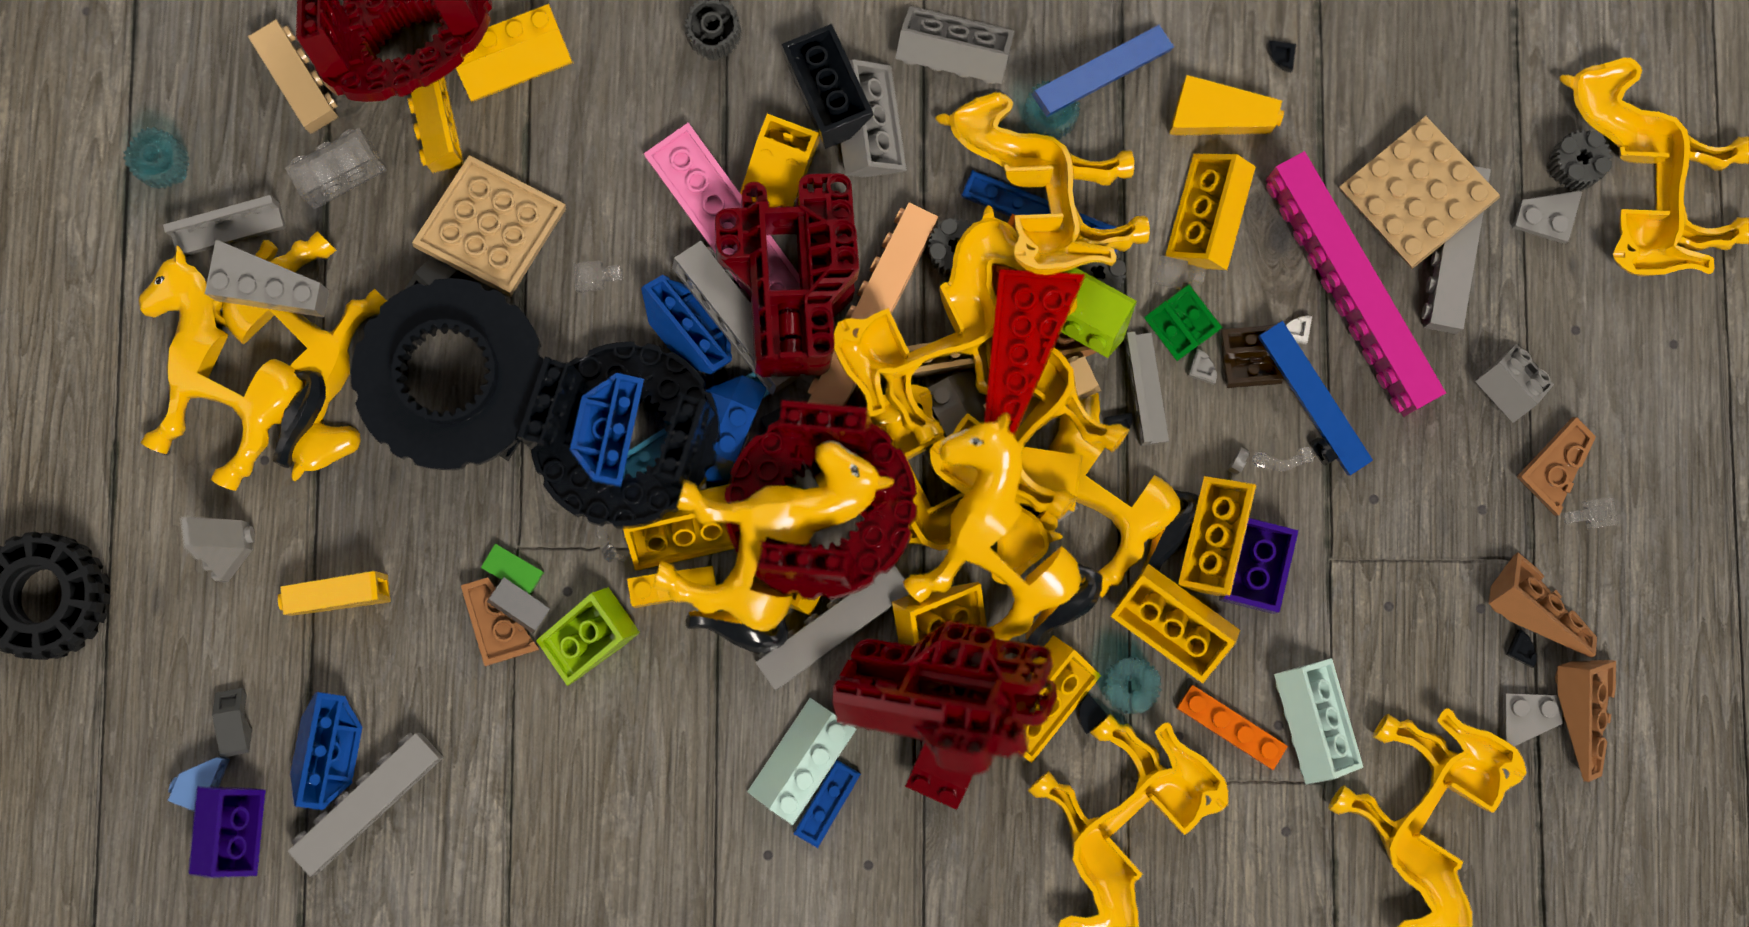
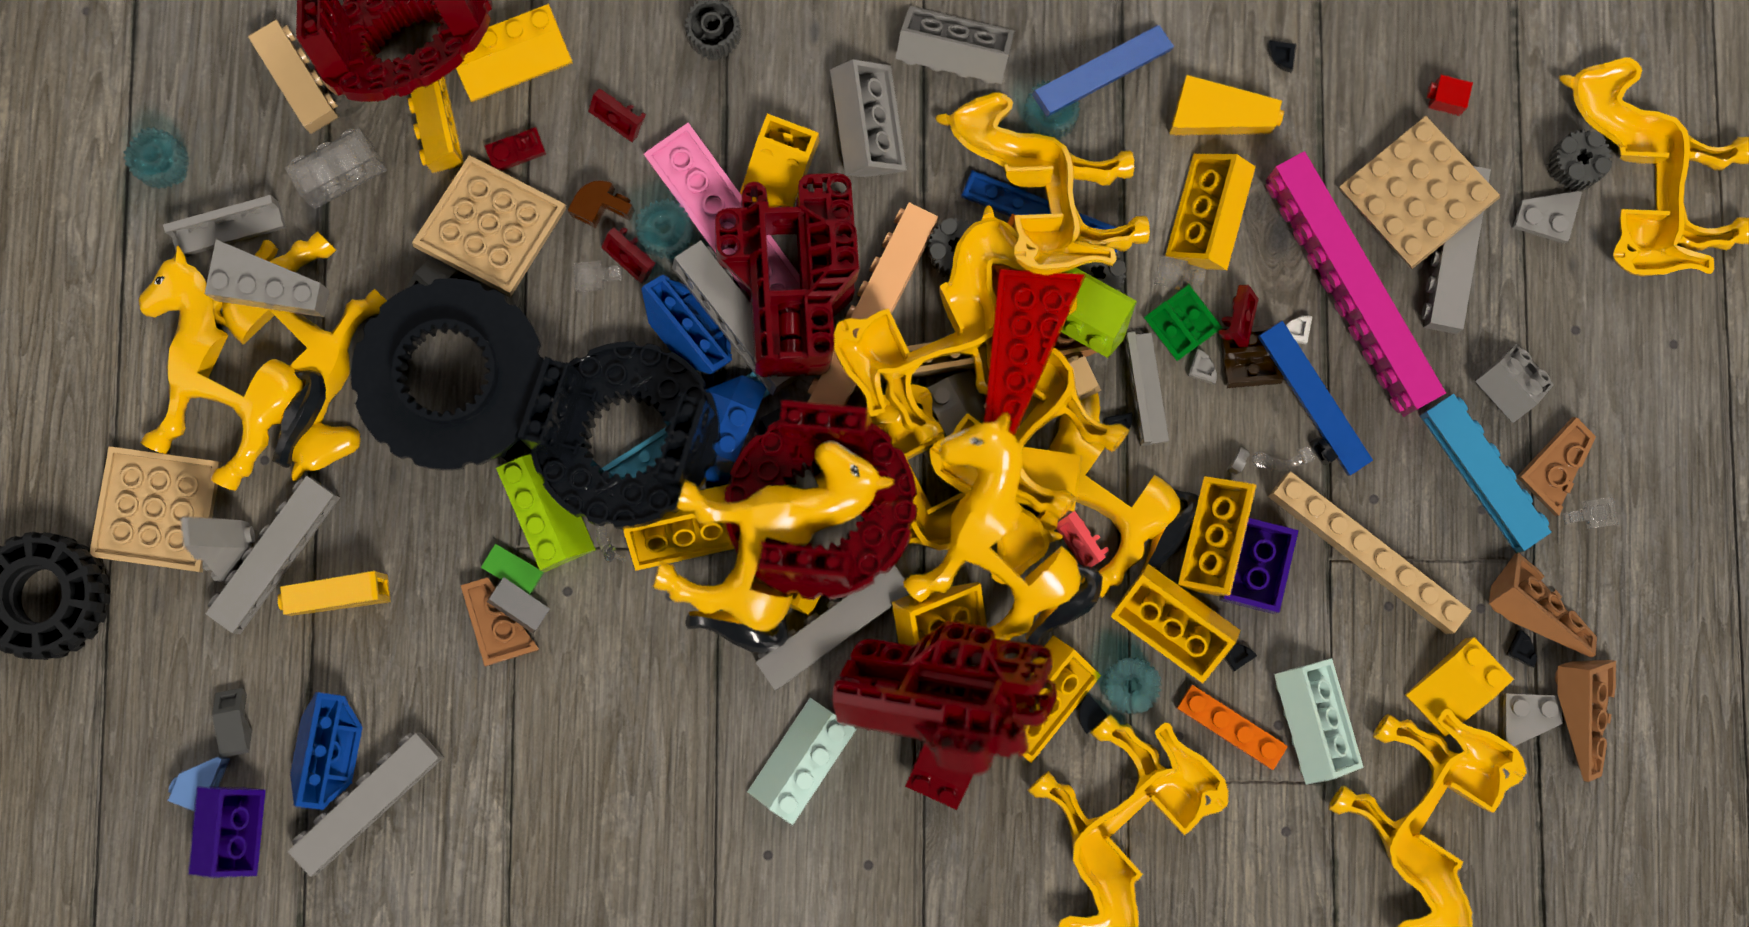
lime slope [536,587,640,686] -> none
blue wedge [570,373,644,487] -> none
yellow slope [627,566,716,608] -> none
black slope [781,24,874,149] -> none
blue tile [794,760,861,848] -> none
none -> tan plate [89,446,222,573]
none -> light grey brick [205,476,340,634]
none -> dark red plate [485,127,546,171]
none -> lime slope [496,454,596,572]
none -> reddish brown brick [568,181,635,228]
none -> dark red plate [588,88,646,142]
none -> dark red plate [601,228,655,284]
none -> clear light blue brick [636,198,694,260]
none -> coral plate [1056,511,1109,568]
none -> dark red plate [1219,285,1259,347]
none -> black tile [1224,644,1257,672]
none -> tan brick [1268,471,1471,634]
none -> yellow slope [1405,637,1514,737]
none -> dark azure brick [1420,394,1552,553]
none -> red brick [1426,75,1473,116]

